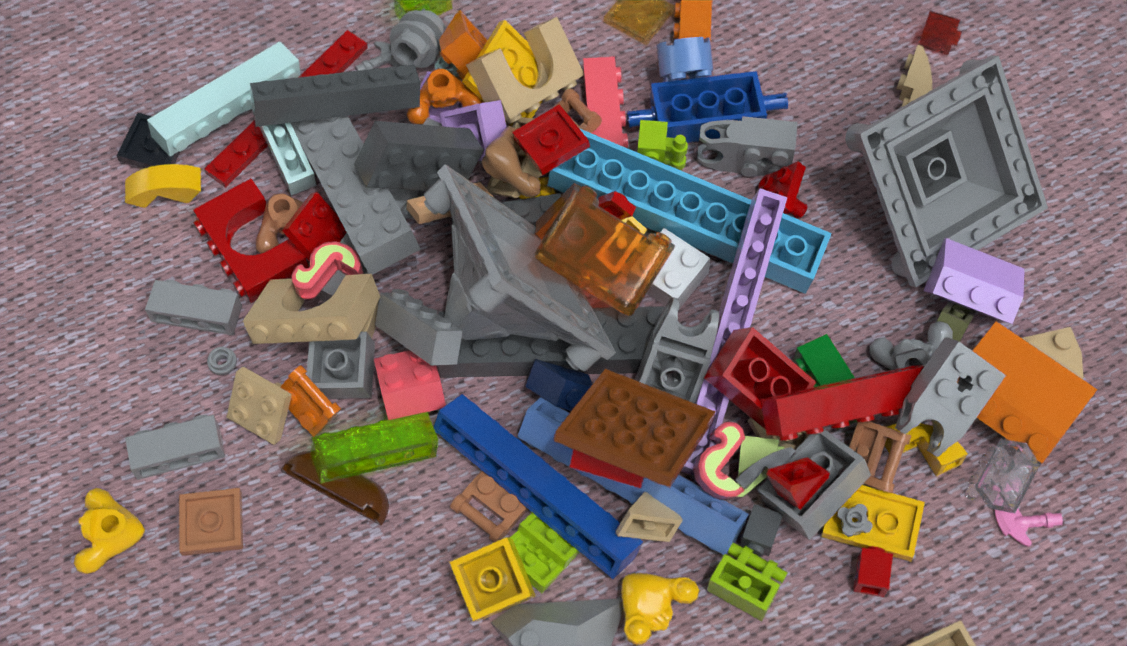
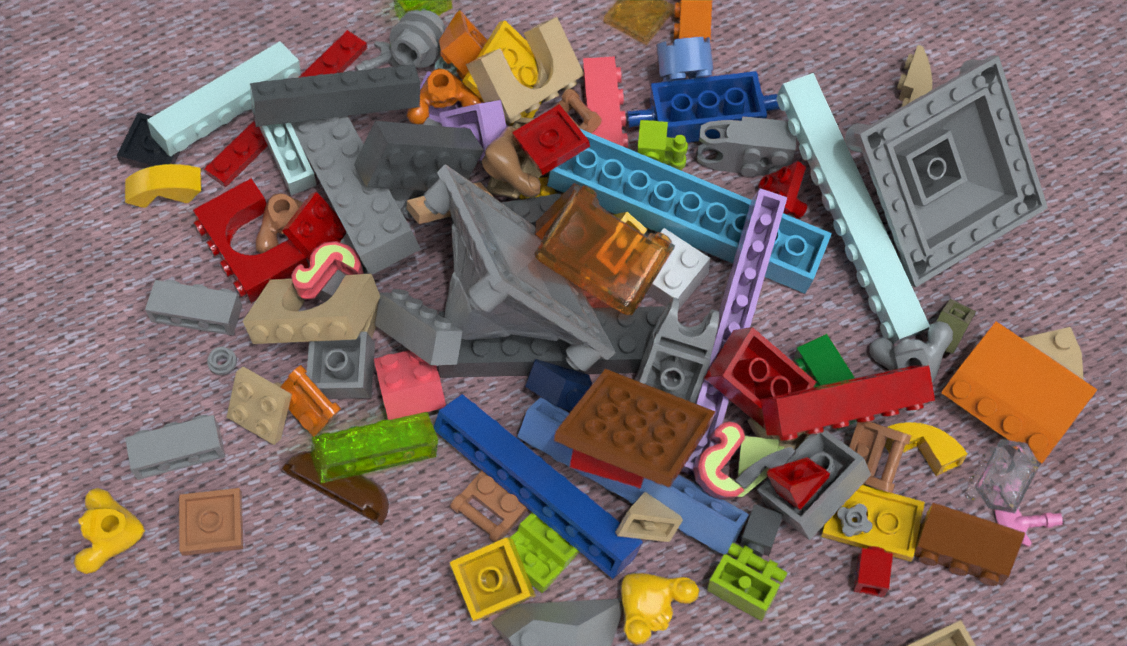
red plate [595,191,636,222] -> none
light grey brick [895,337,1006,457] -> none
clear red brick [919,11,962,55] -> none
lavender slope [924,238,1024,324] -> none
none -> light aqua brick [777,73,930,345]
none -> dark orange slope [914,502,1025,586]

